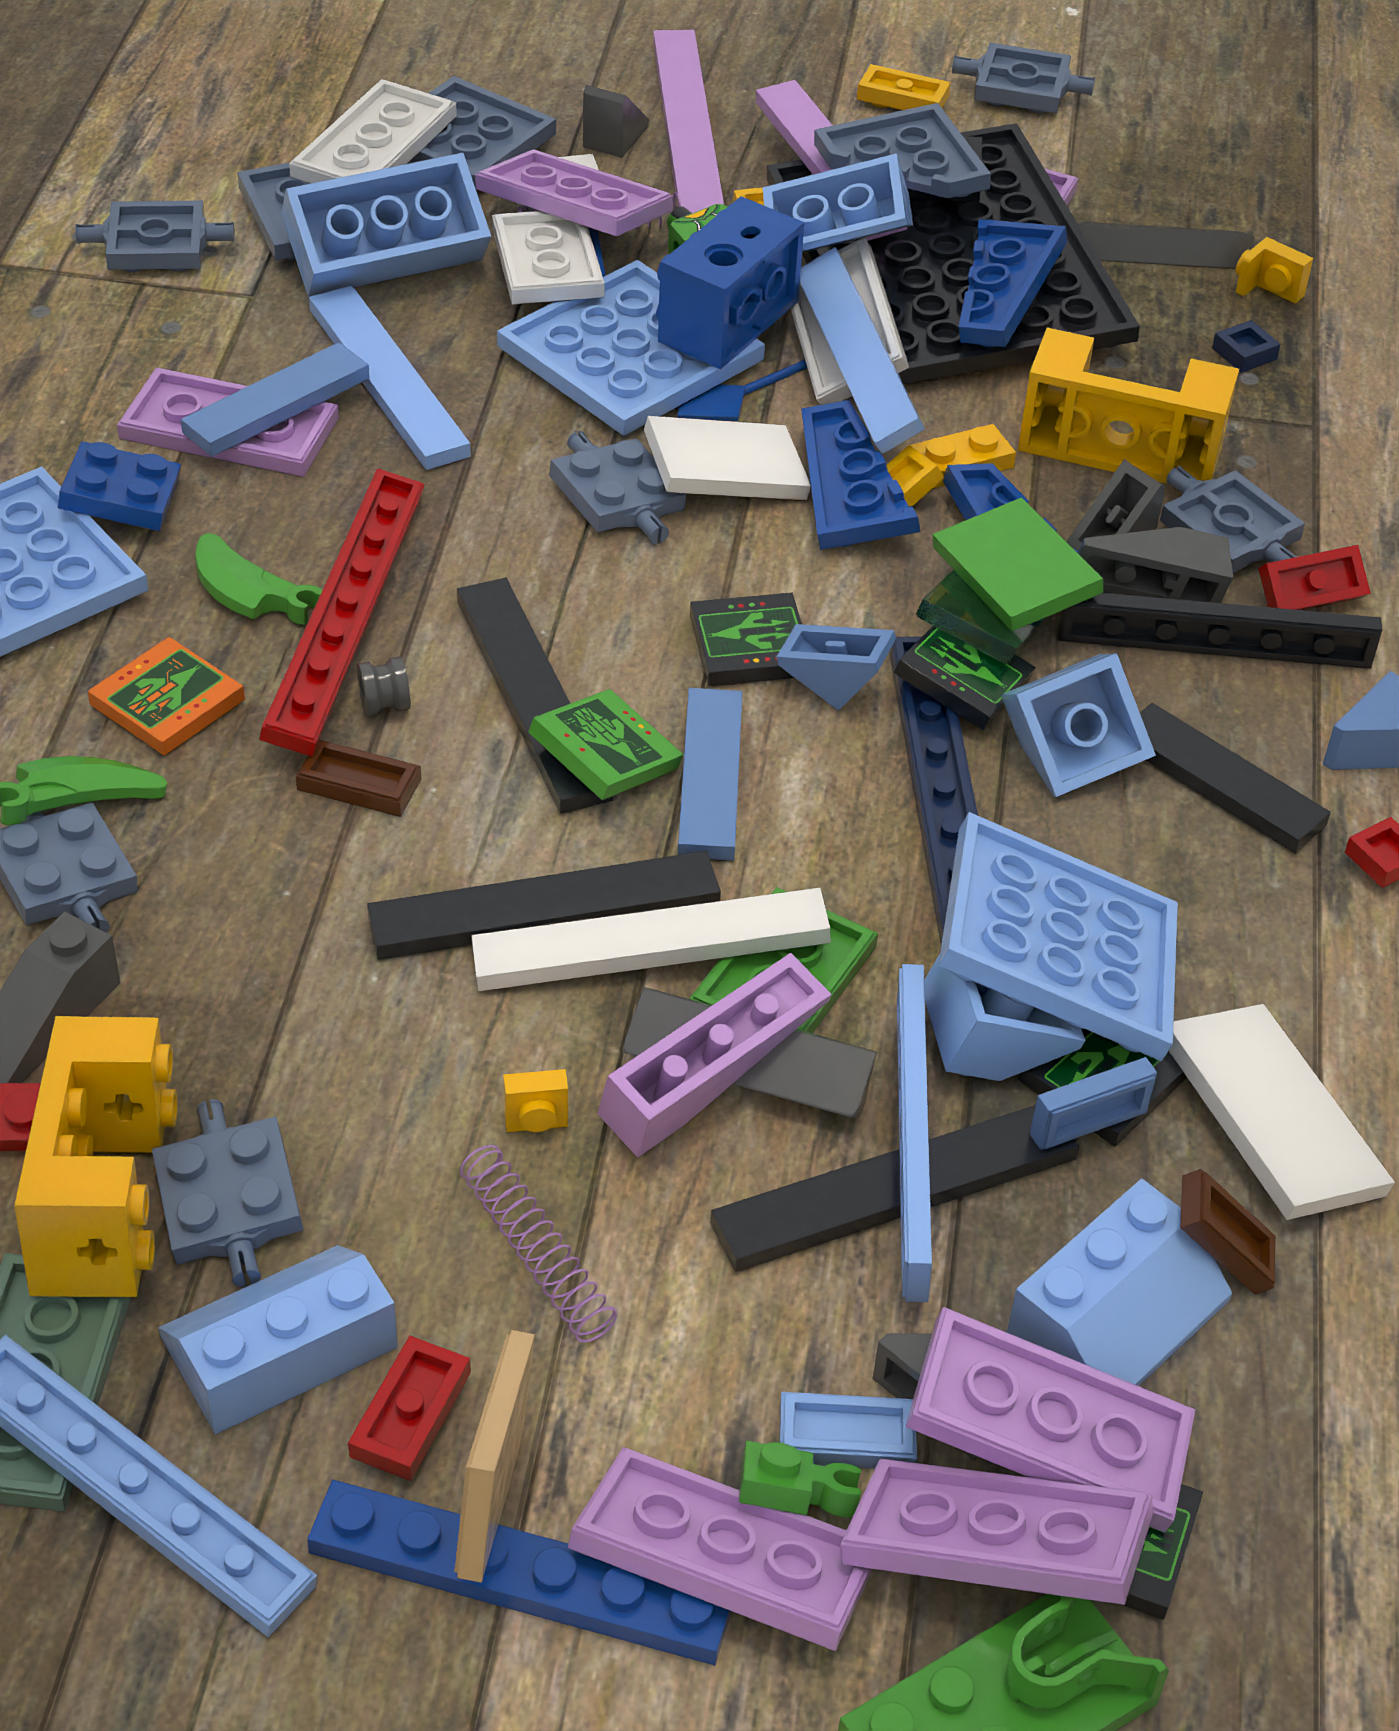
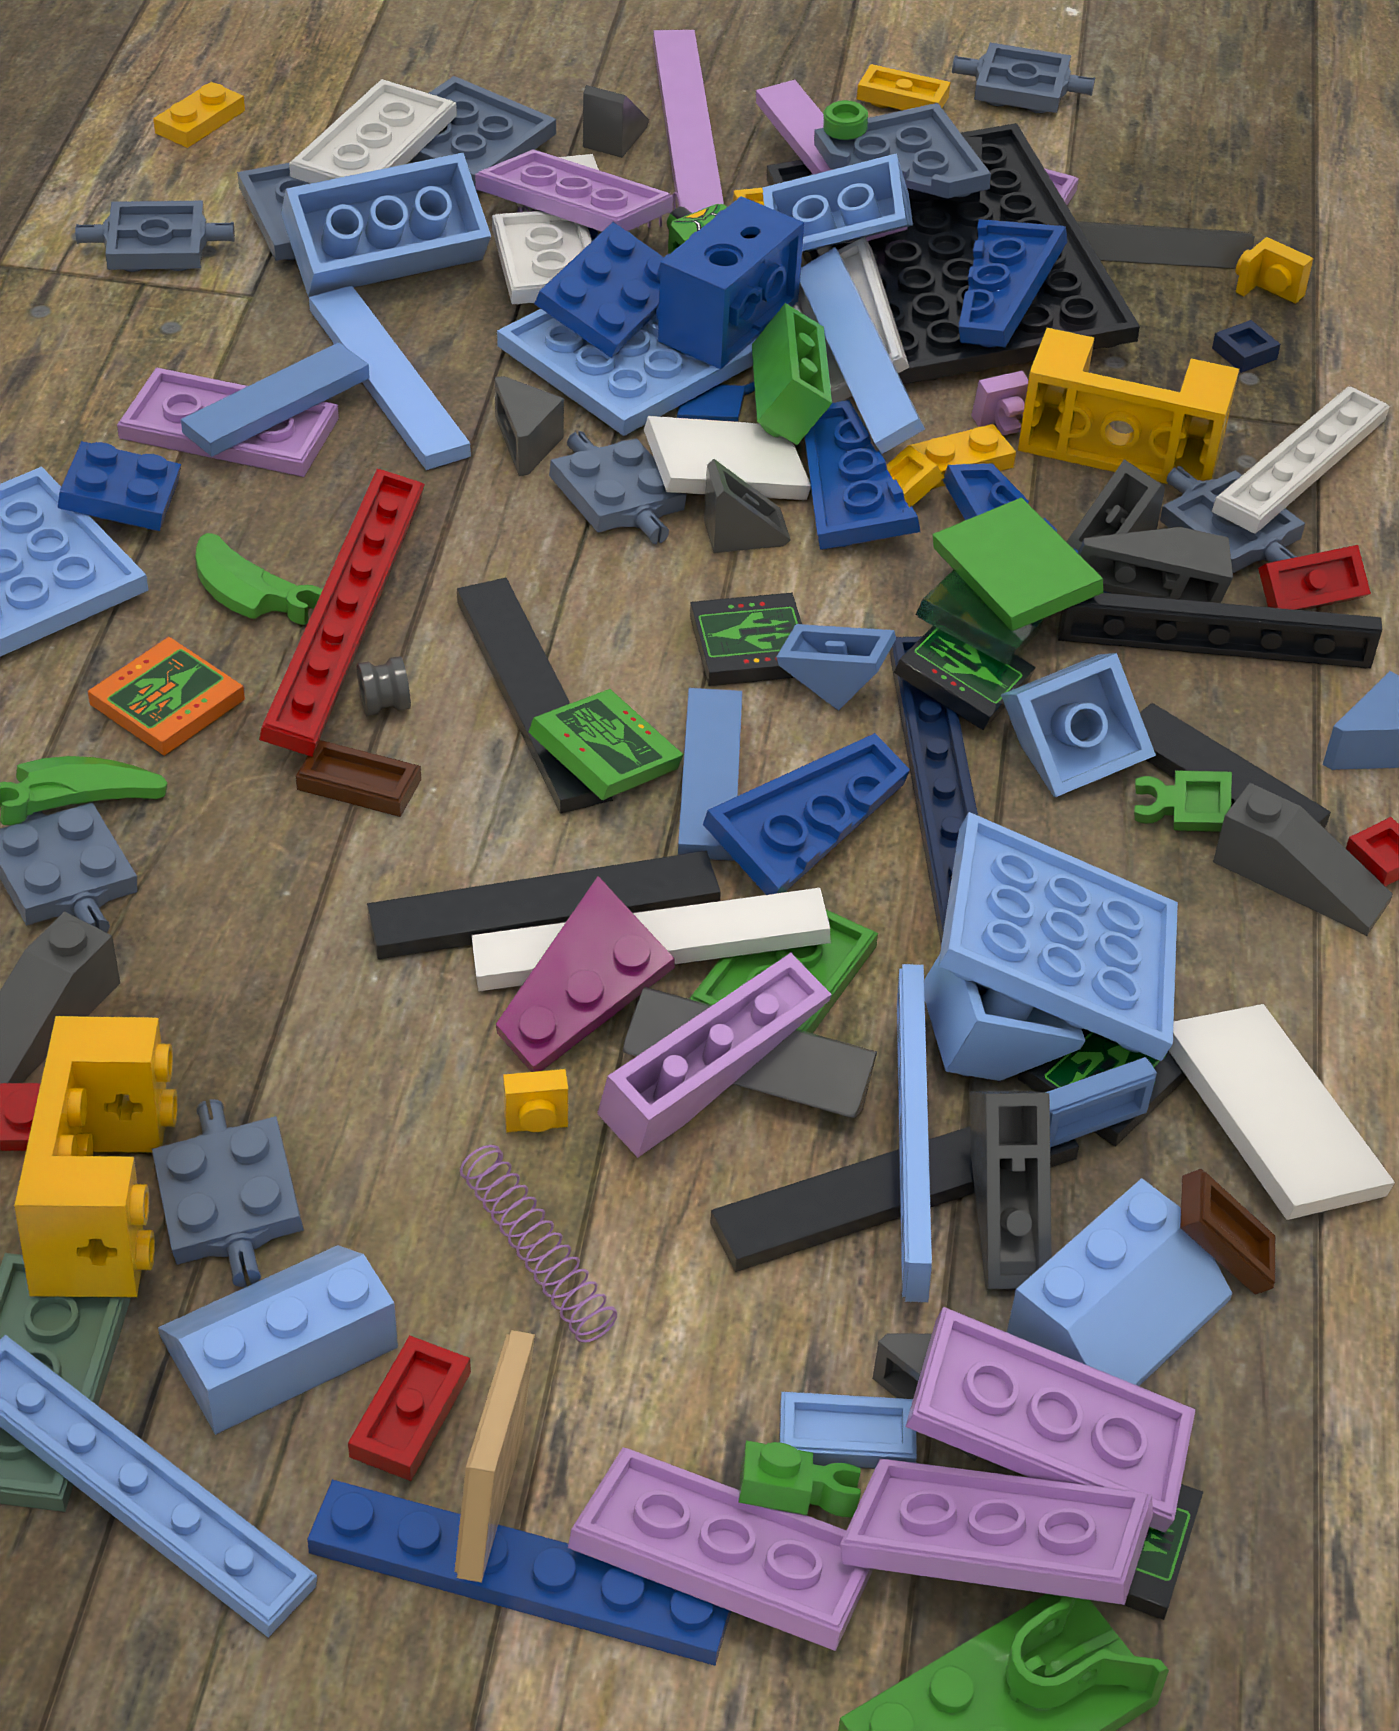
none -> yellow plate [153,82,245,148]
none -> dark grey slope [494,376,564,476]
none -> magenta wing [496,876,675,1072]
none -> blue plate [534,222,664,358]
none -> blue wing [703,733,910,895]
none -> dark grey slope [704,459,791,553]
none -> bright green brick [752,303,832,445]
none -> bright green tile [823,100,868,140]
none -> dark grey slope [970,1091,1052,1289]
none -> lavender tile [971,371,1028,435]
none -> bright green plate [1134,771,1232,832]
none -> white tile [1212,386,1390,534]
none -> dark grey slope [1213,783,1393,936]

